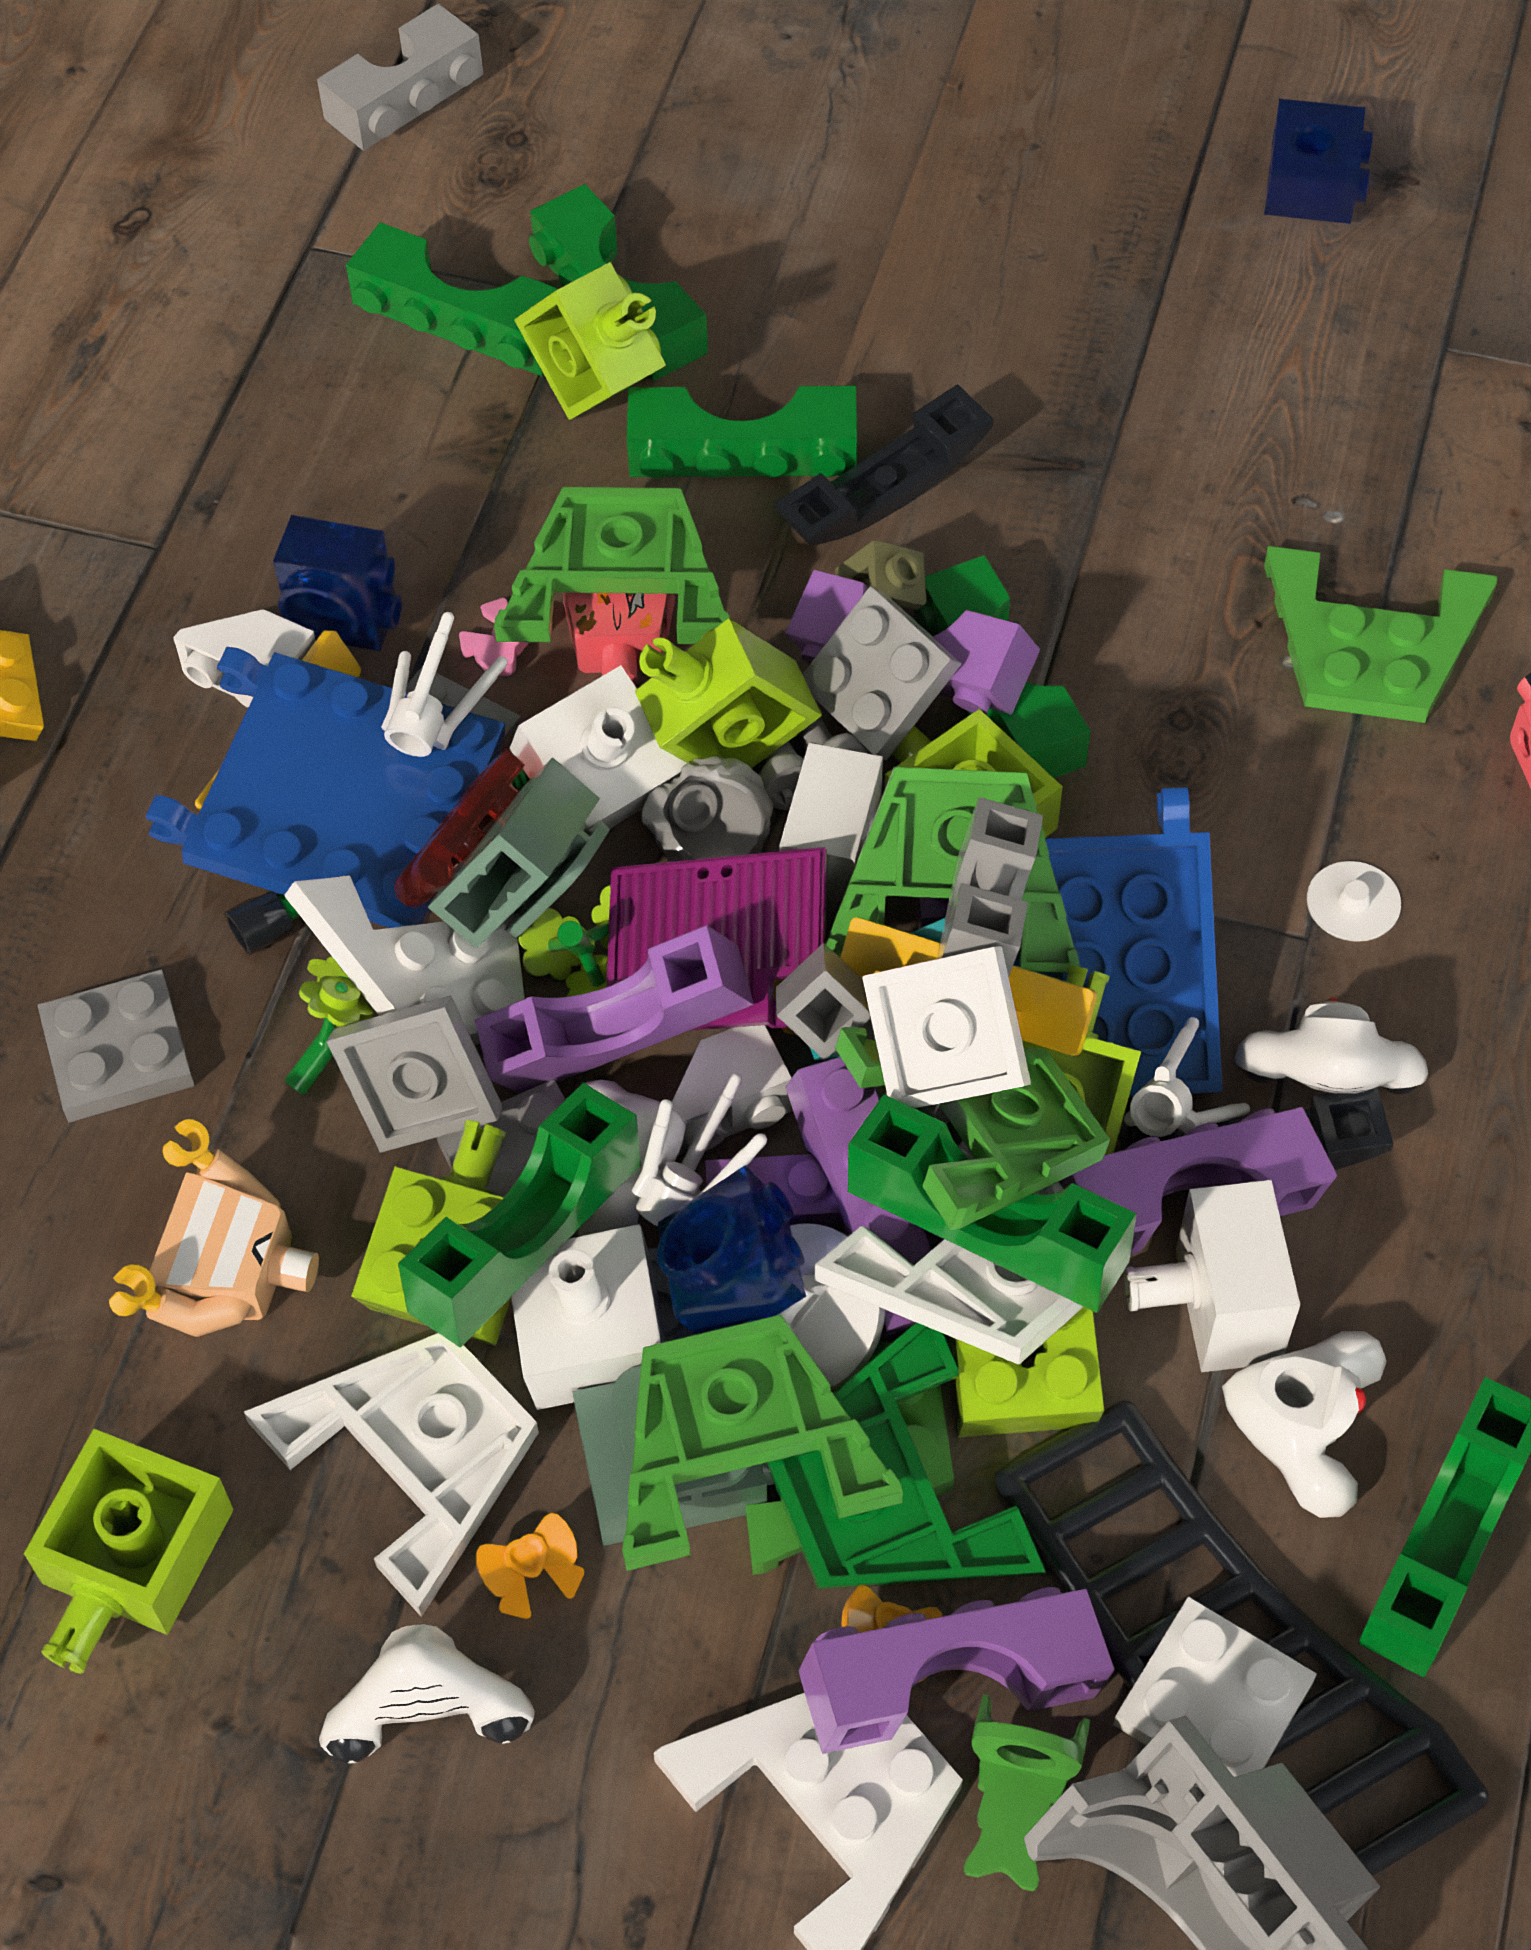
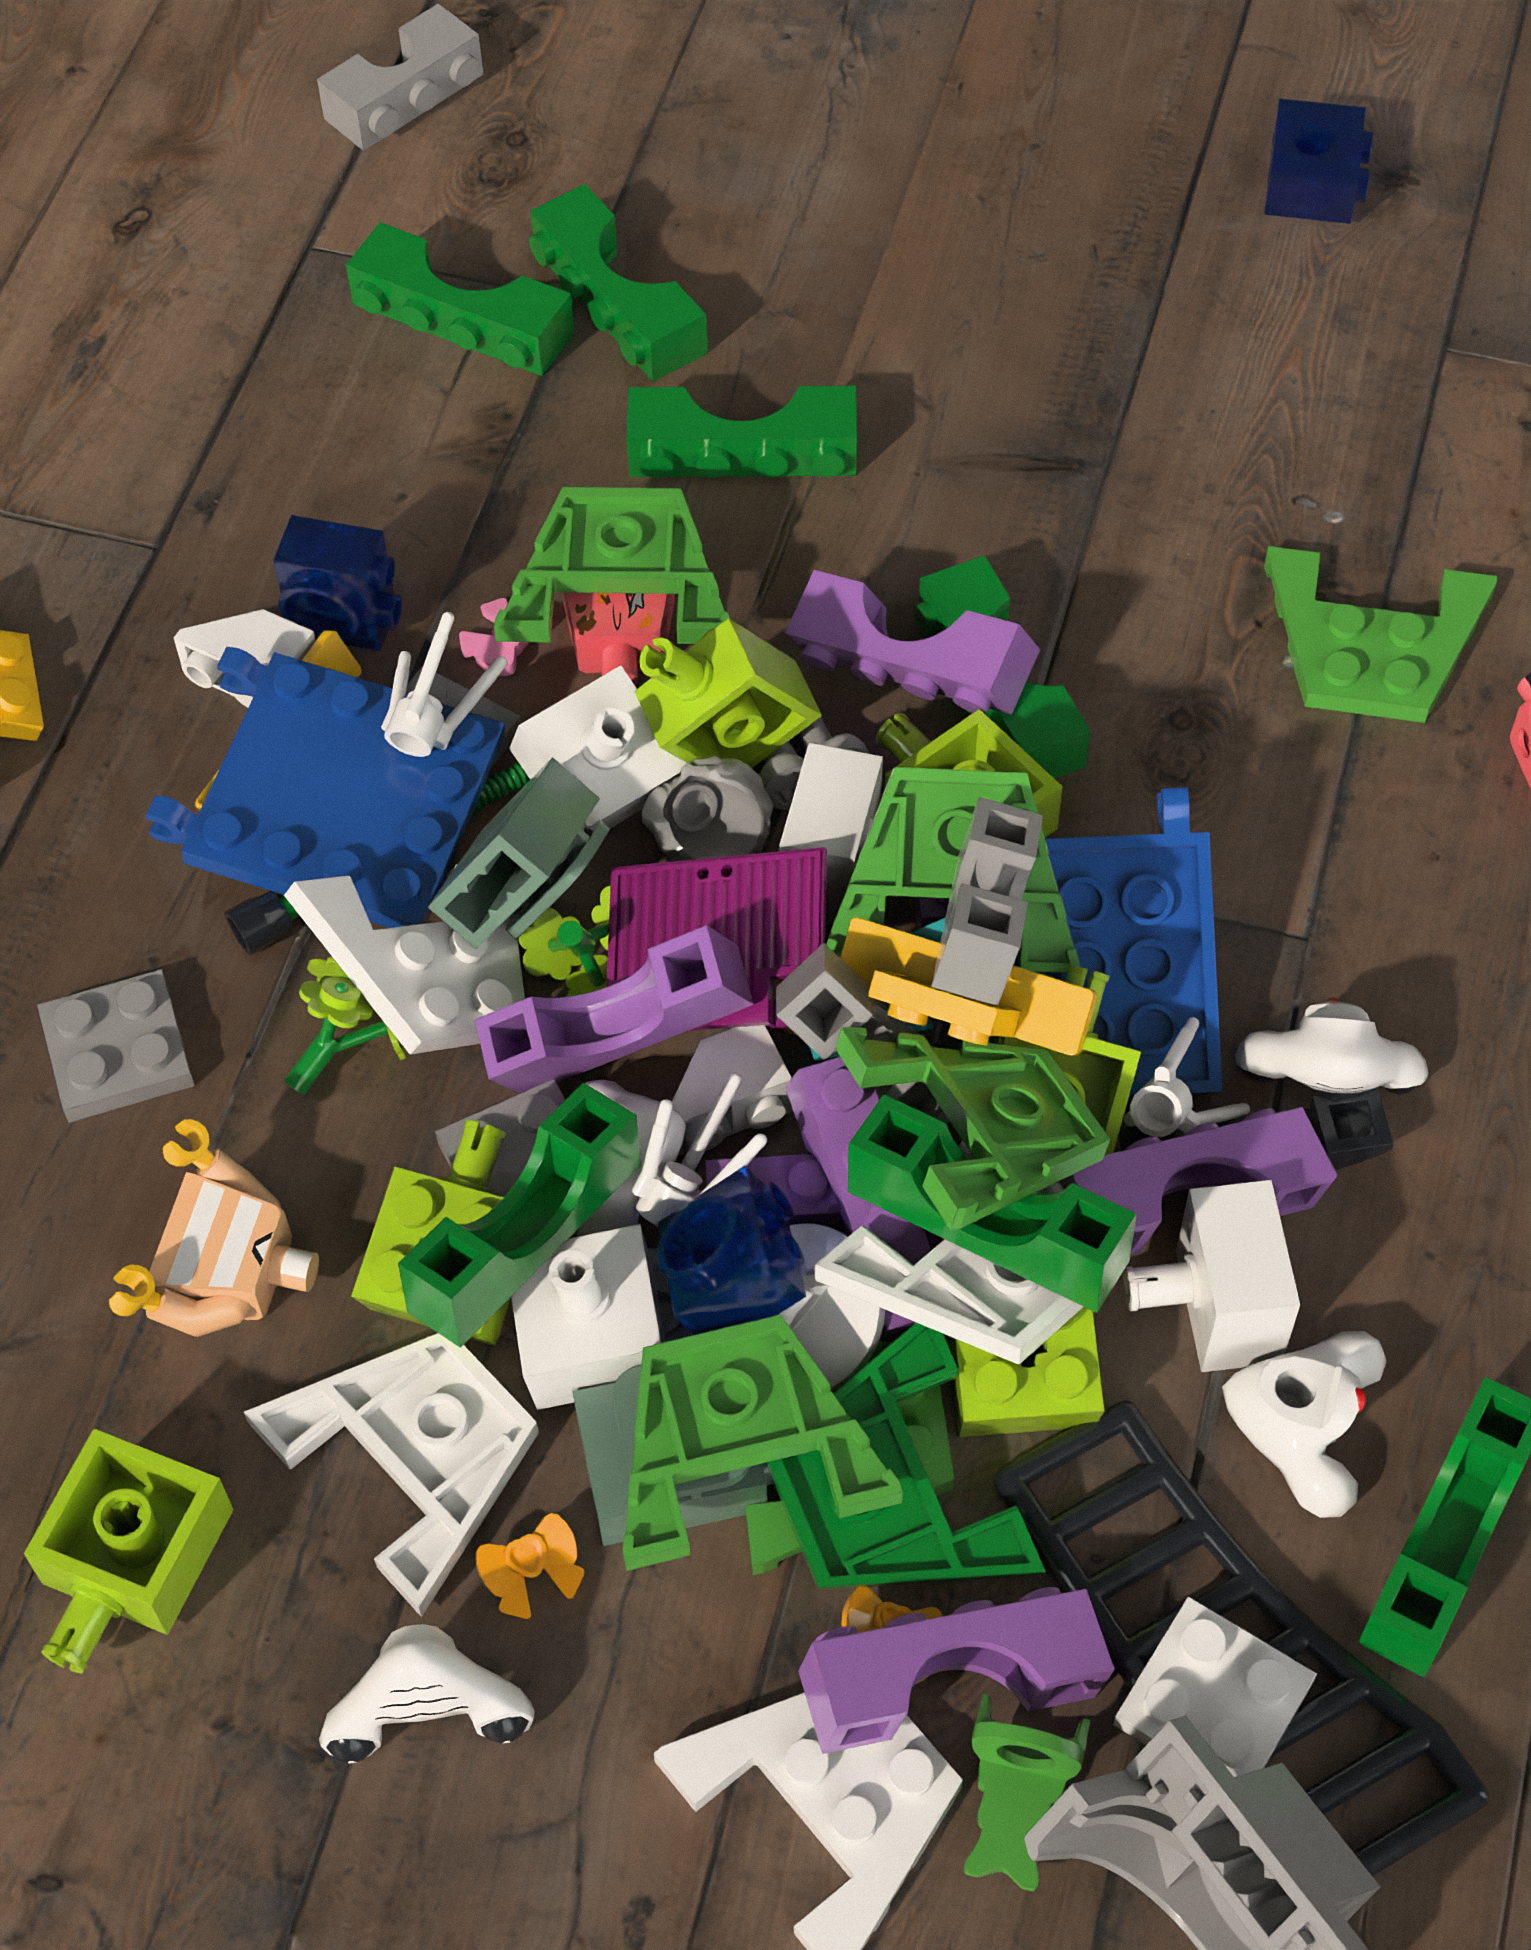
light grey plate [326,995,503,1153] -> none
clear red plate [395,748,525,908] -> none
lime brick [514,262,666,420] -> none
black slope [775,384,994,546] -> none
light grey plate [802,585,962,760] -> none
olive bracket [835,540,926,610] -> none
white plate [862,946,1031,1108] -> none
white piece [1307,861,1401,941] -> none

